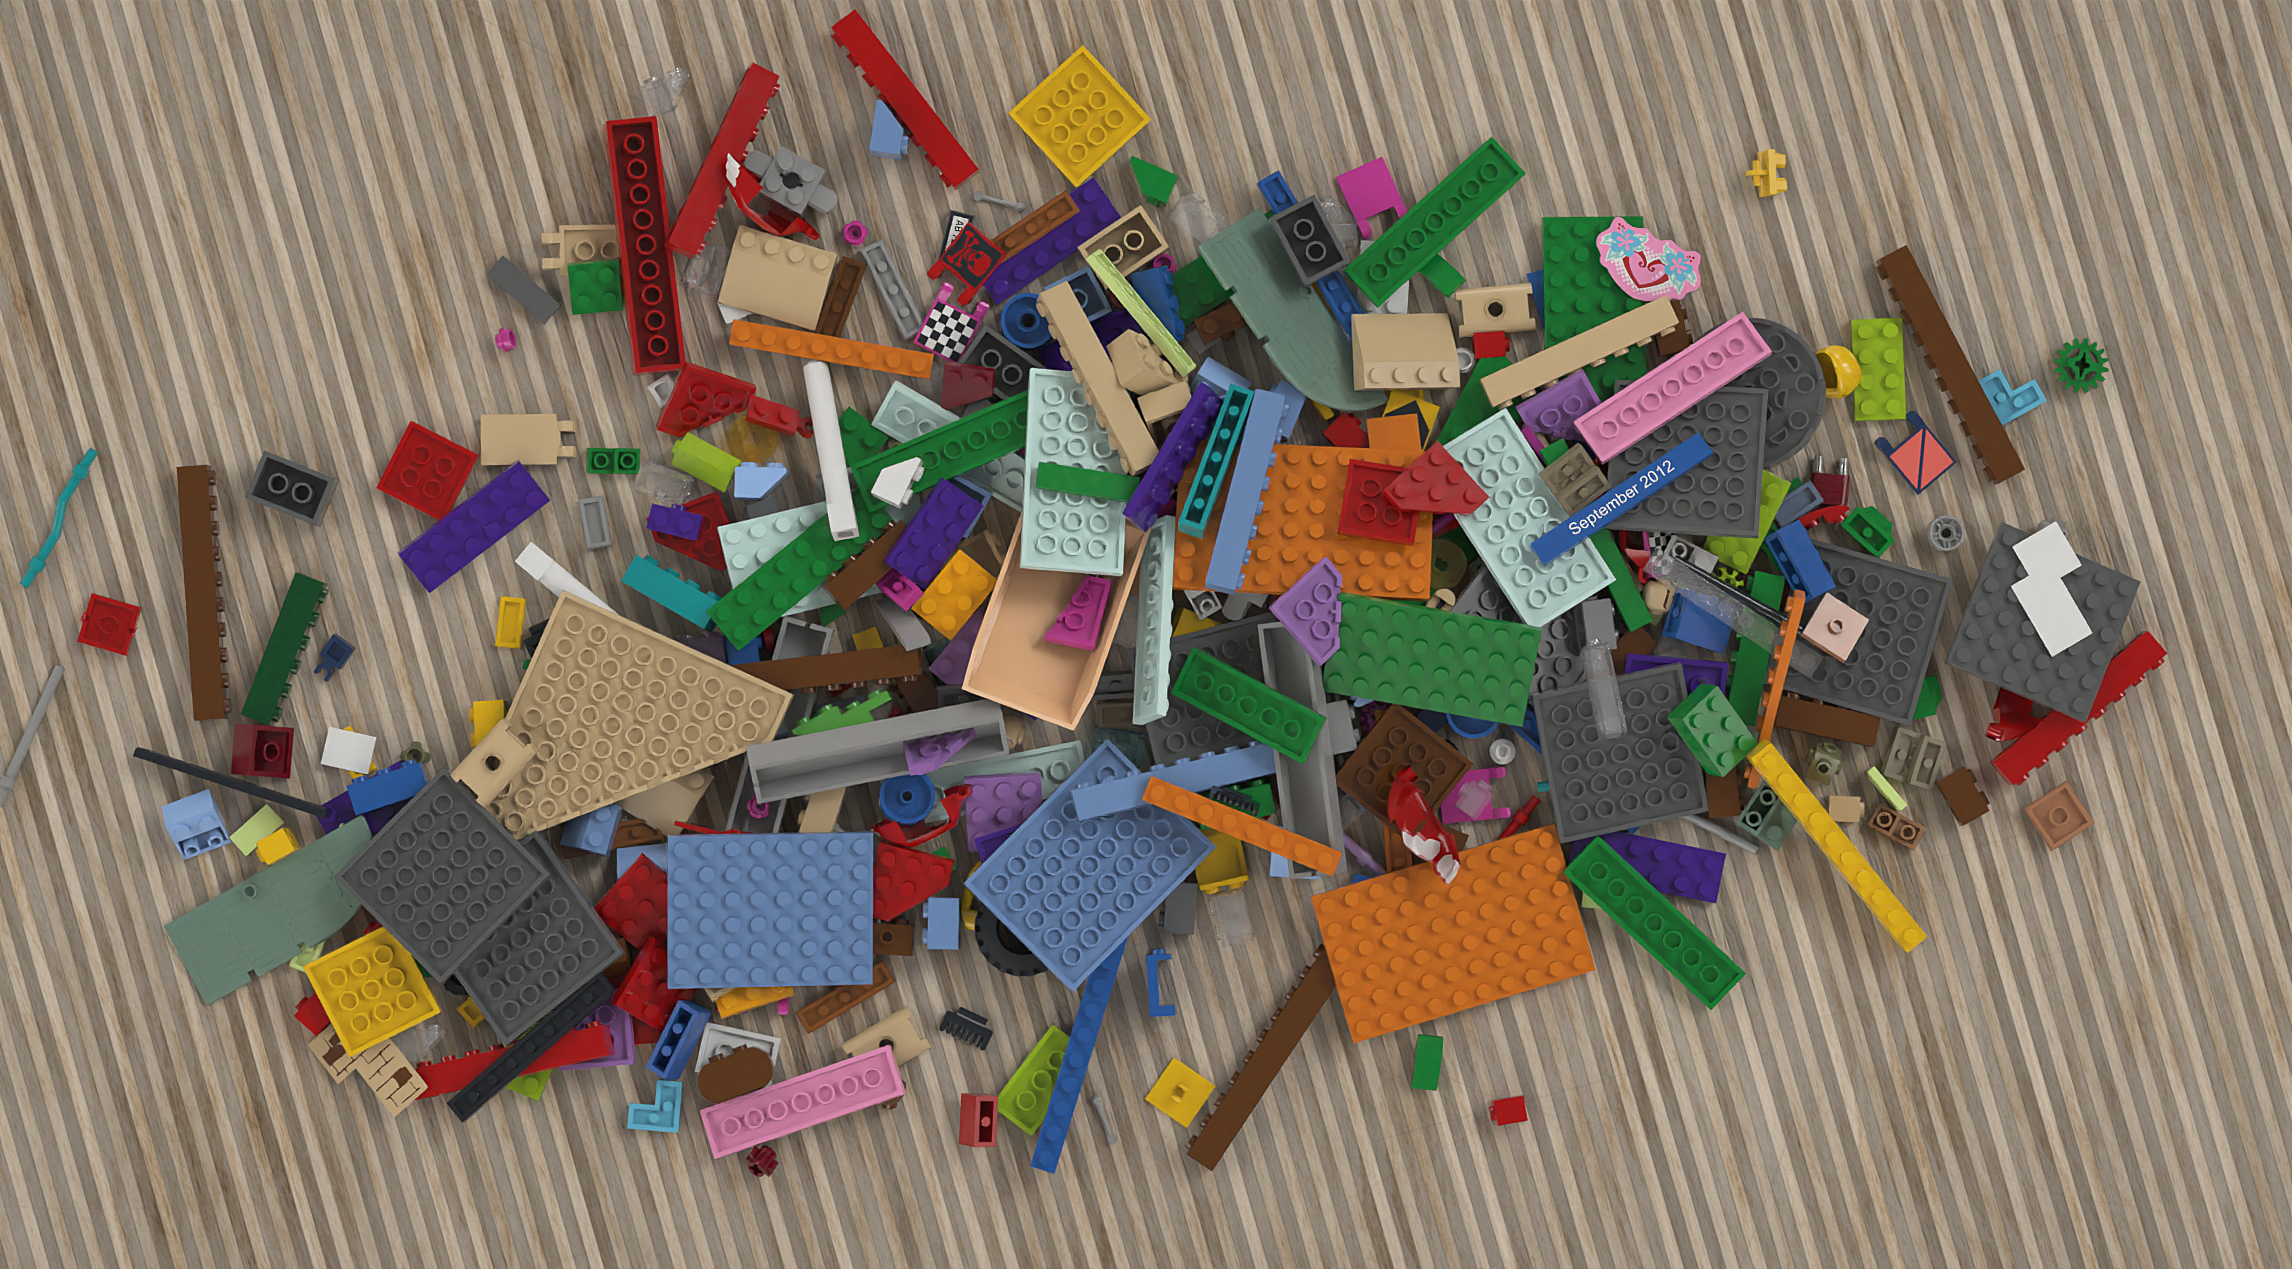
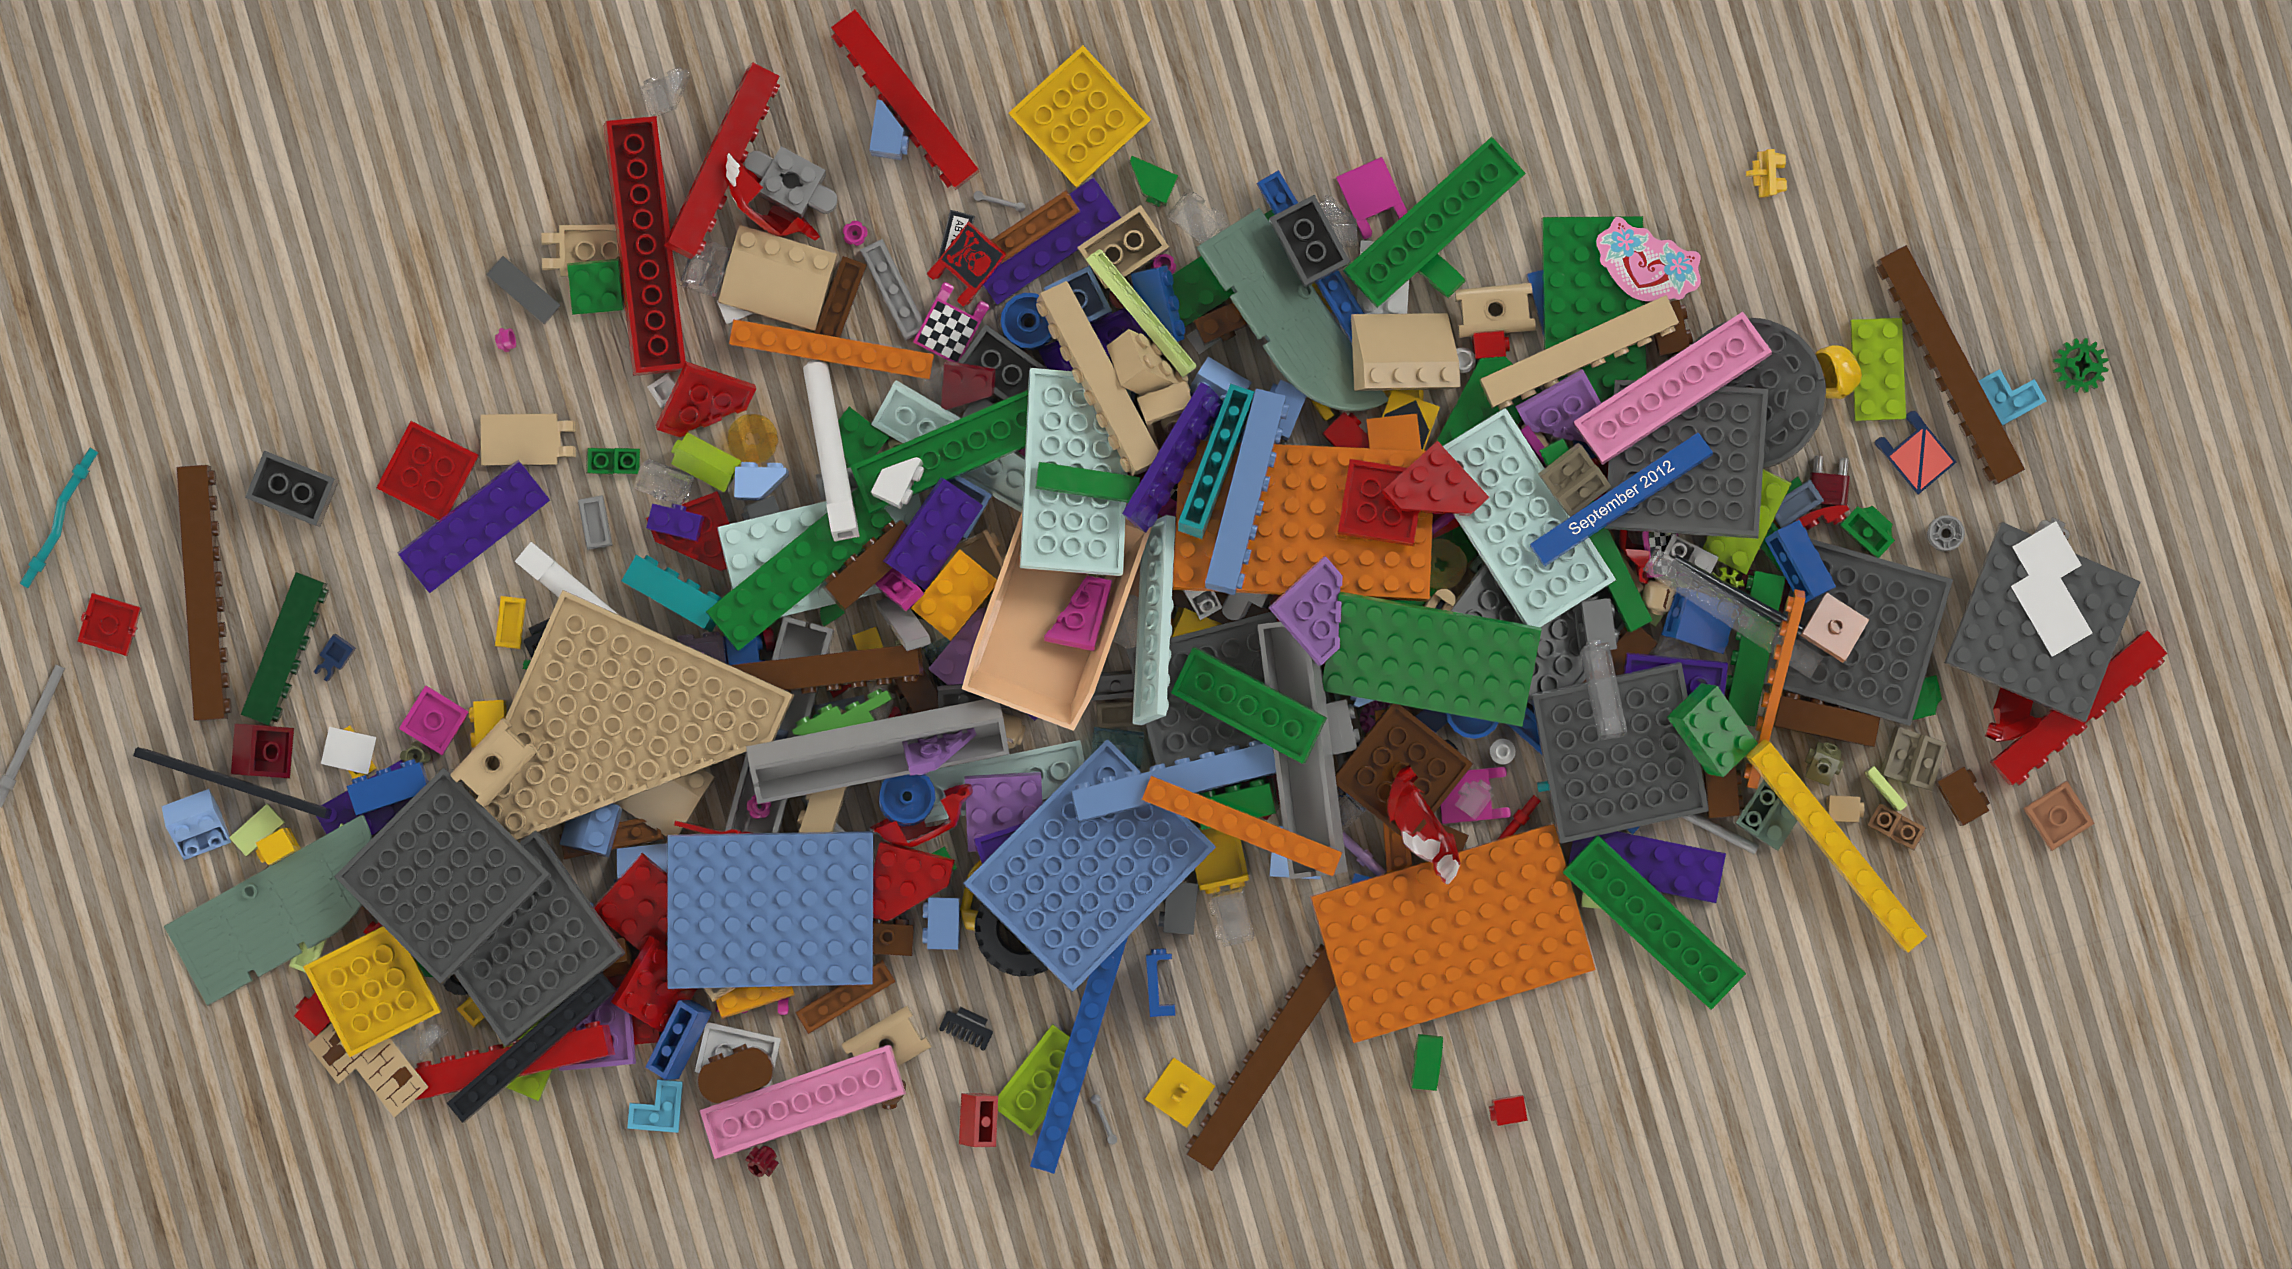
red plate [745,395,814,439] -> none
black piece [1208,786,1260,816] -> none
none -> dark pink plate [399,685,469,755]

